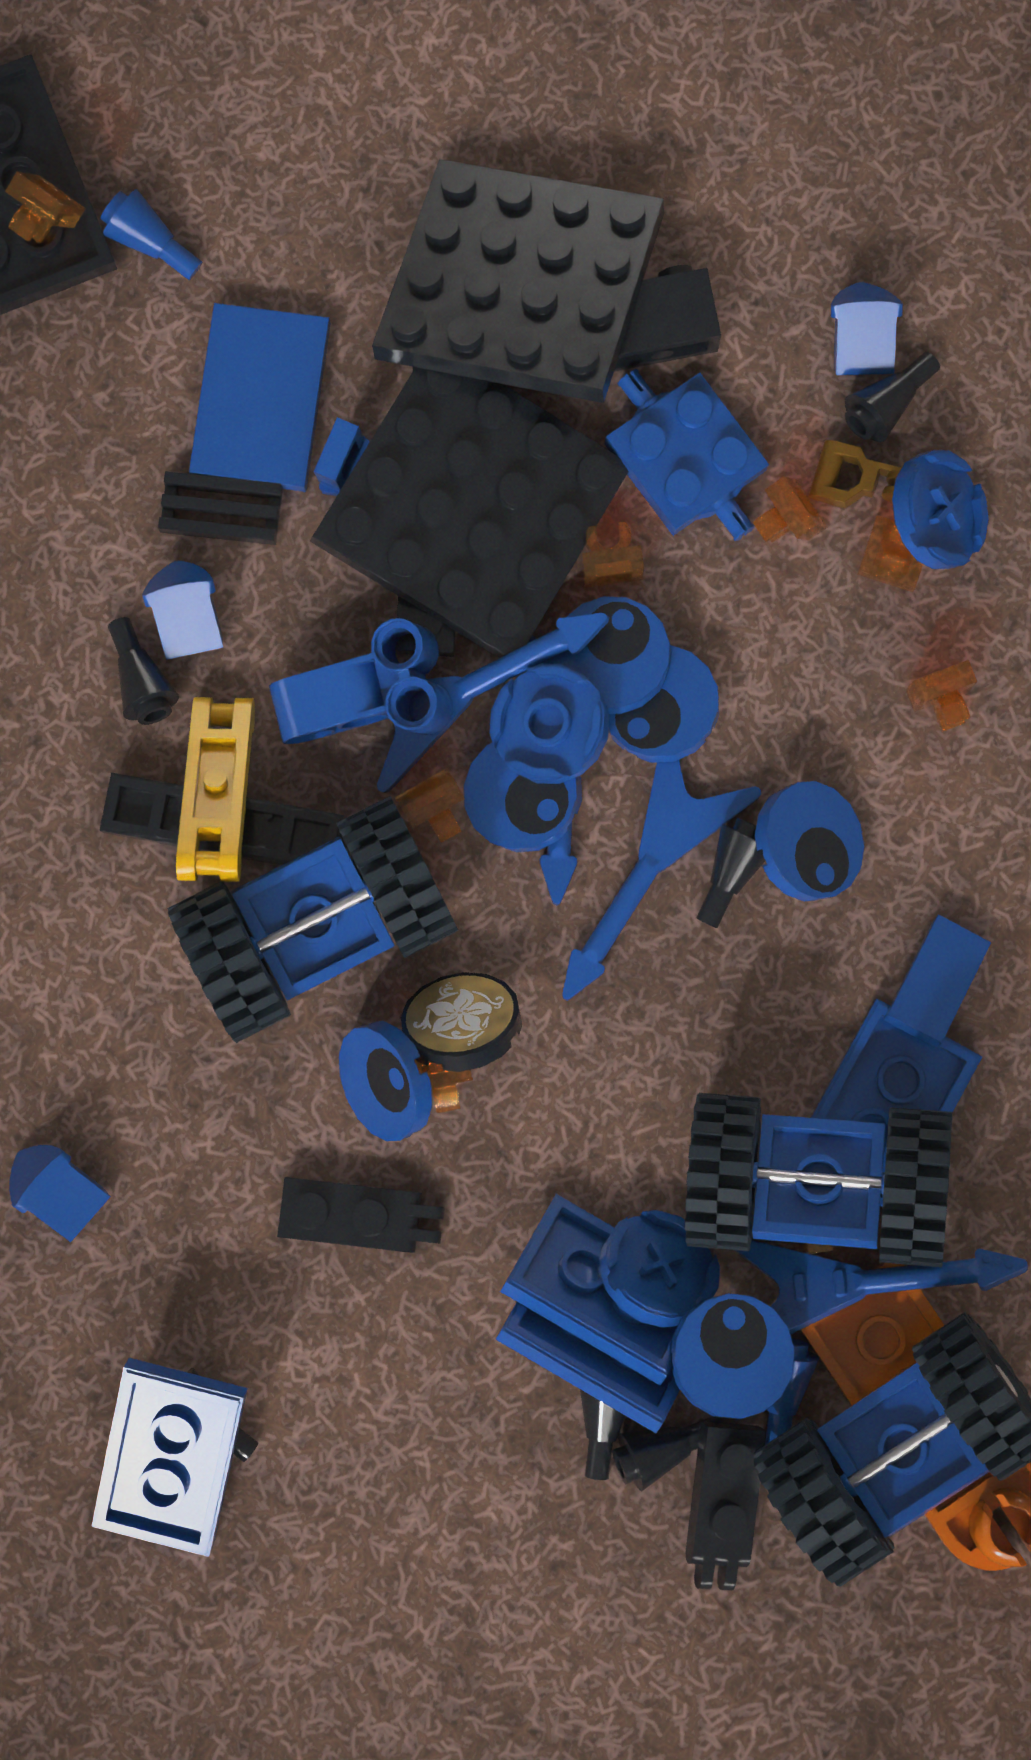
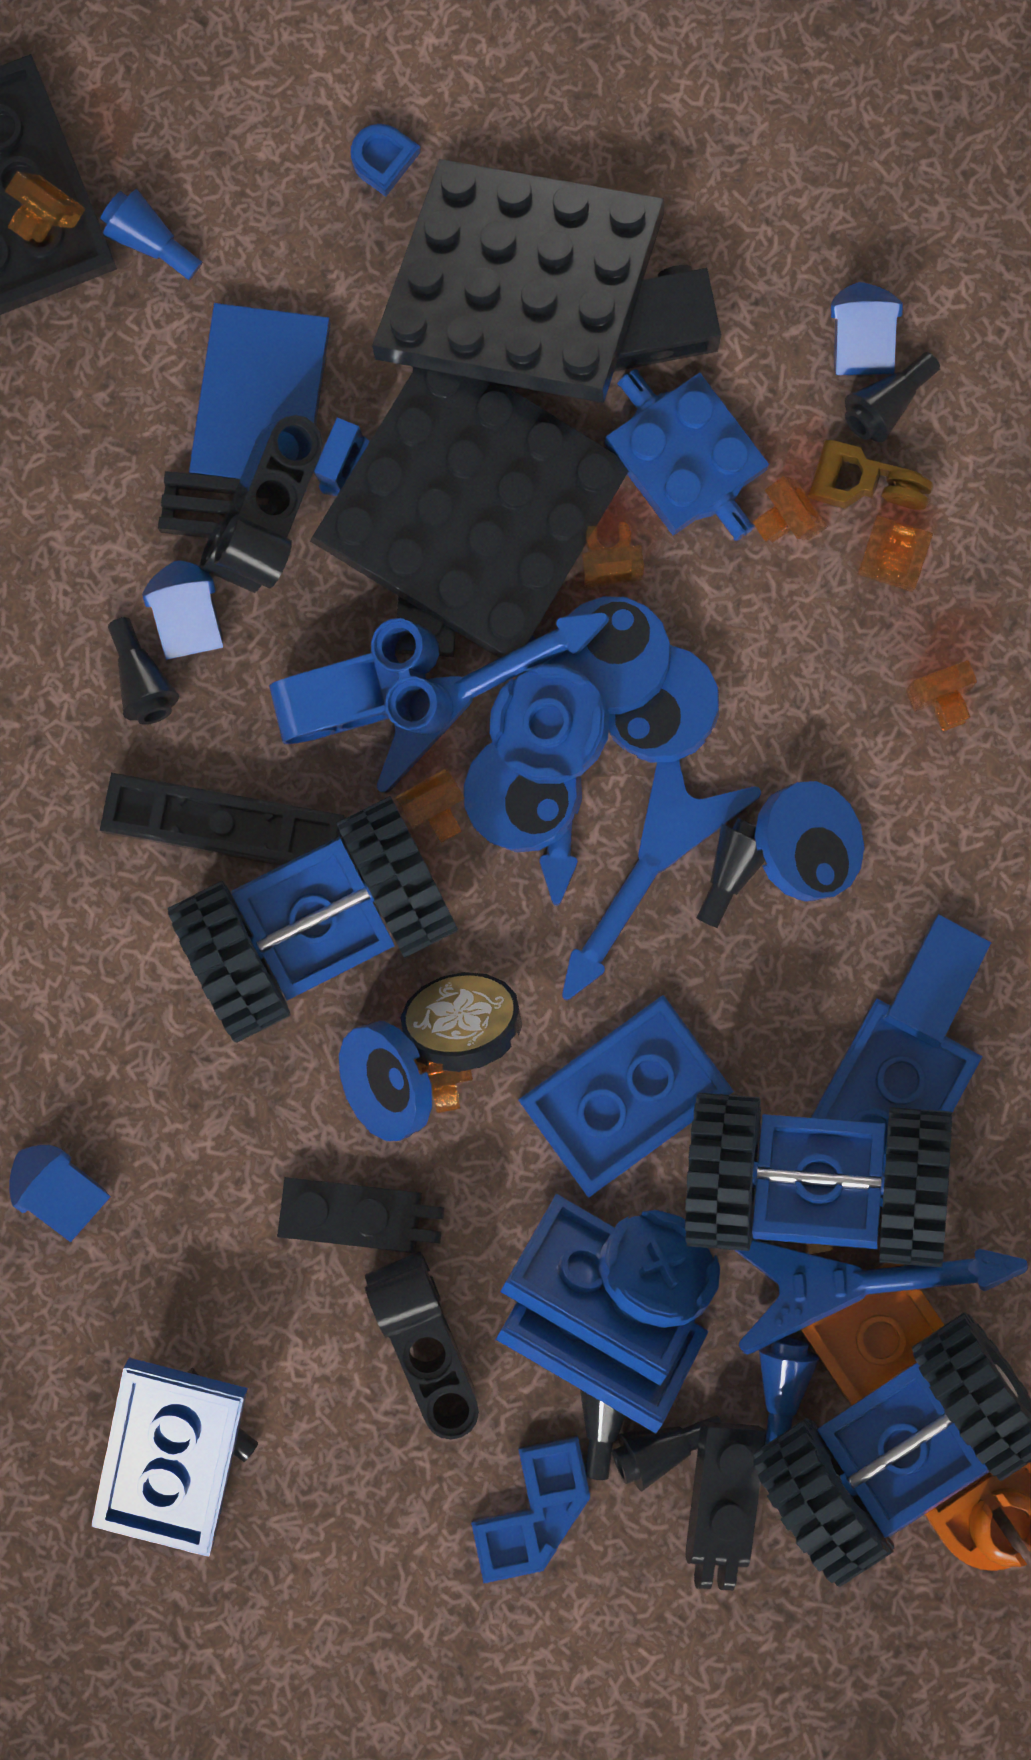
yellow plate [176,697,255,882] -> none
blue tile [671,1293,795,1419] -> none
blue tile [892,450,989,569] -> none
none -> black piece [199,415,322,593]
none -> blue tile [351,124,421,197]
none -> black piece [365,1251,479,1440]
none -> blue tile [471,1435,590,1583]
none -> blue tile [518,995,734,1198]

